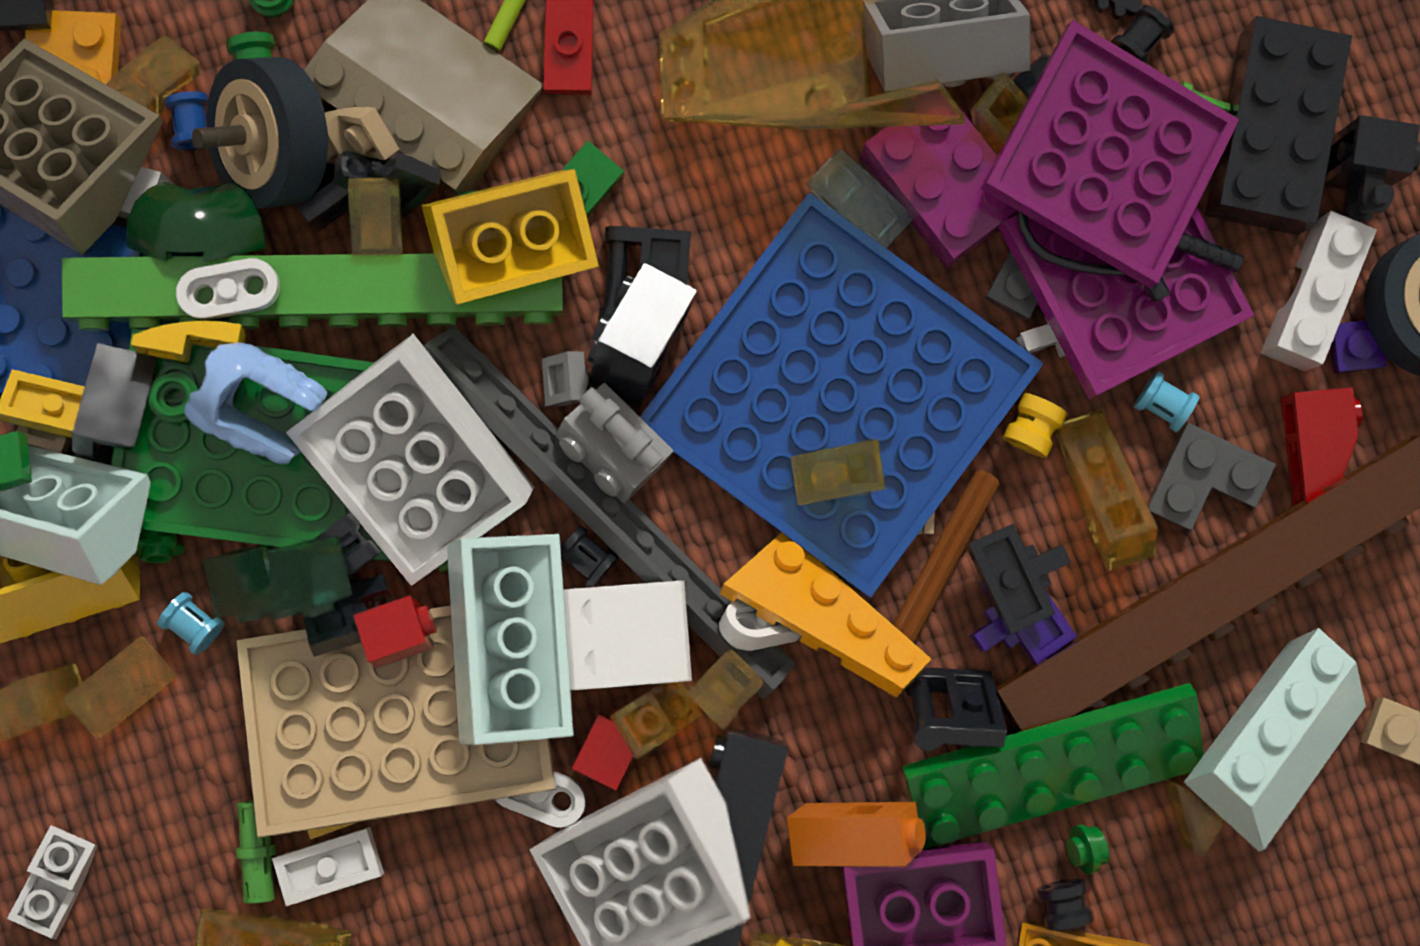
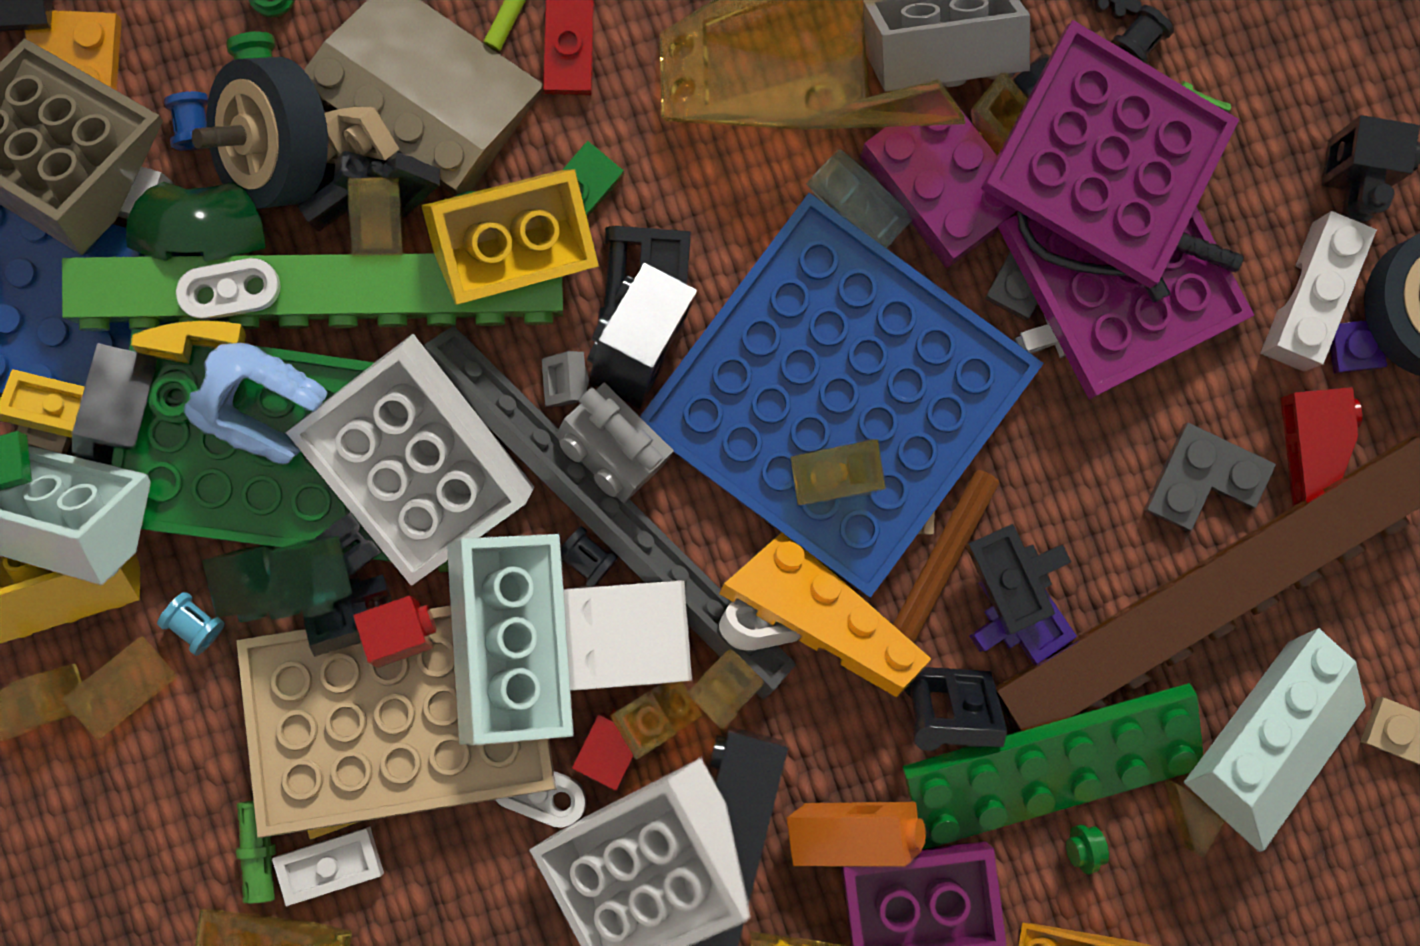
white slope [7,825,97,940] -> none
clear yellow slope [106,34,200,115] -> none
green plate [136,529,185,564] -> none
yellow wheel [1002,393,1068,458] -> none
black wheel [1037,879,1094,931] -> none
clear yellow slope [1056,410,1158,571] -> none
medium azure bush [1134,371,1200,432] -> none
black brick [1205,16,1352,235] -> none

